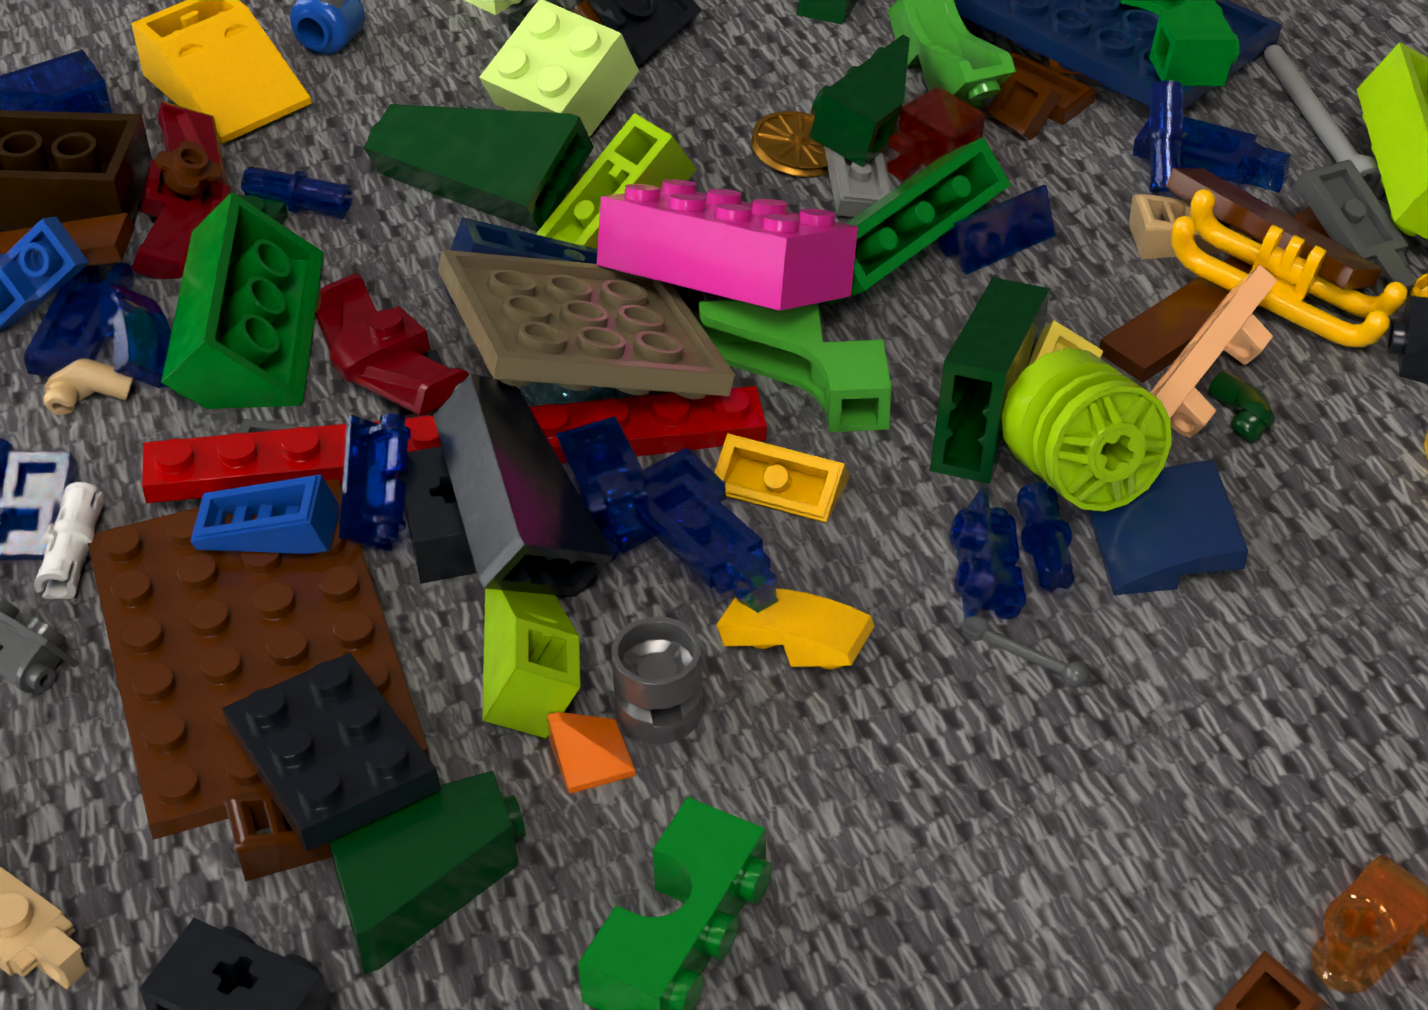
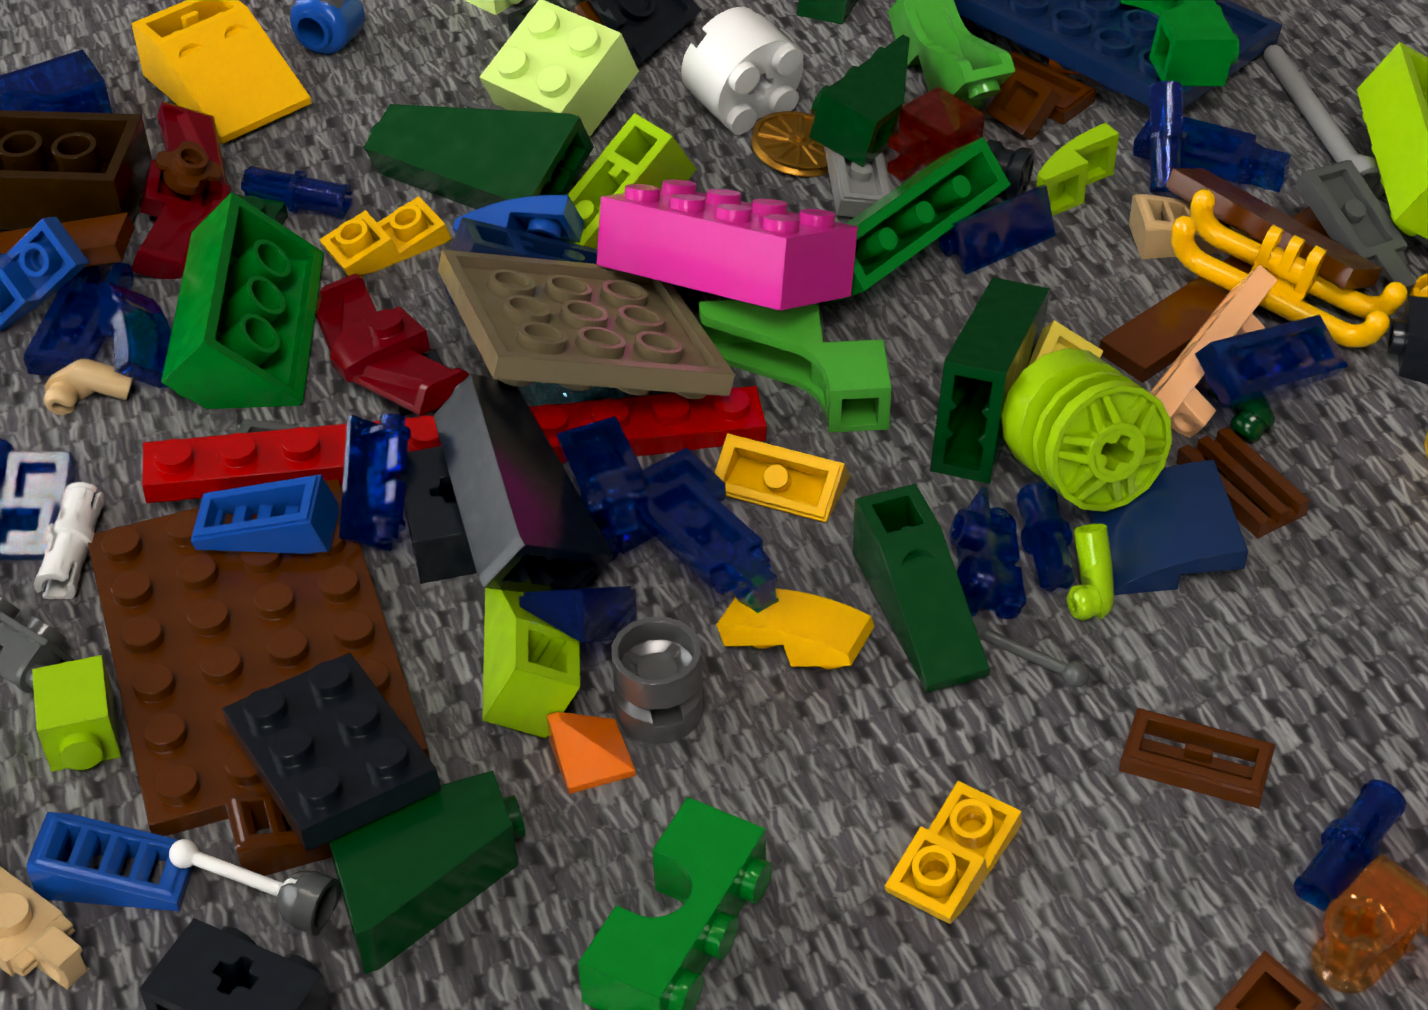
none -> blue slope [27,812,197,911]
none -> lime brick [32,655,121,772]
none -> hinge [169,839,340,935]
none -> yellow slope [319,196,452,276]
none -> blue slope [453,195,585,242]
none -> clear blue slope [519,586,637,643]
none -> white brick [681,6,803,135]
none -> dark green slope [853,483,990,693]
none -> yellow slope [885,781,1022,925]
none -> black wheel [987,139,1034,203]
none -> lime slope [1033,122,1119,221]
none -> lime arm [1067,524,1114,621]
none -> reddish brown tile [1119,708,1276,809]
none -> reddish brown tile [1176,426,1310,539]
none -> clear blue plate [1195,315,1348,408]
none -> clear blue pin [1294,779,1407,913]

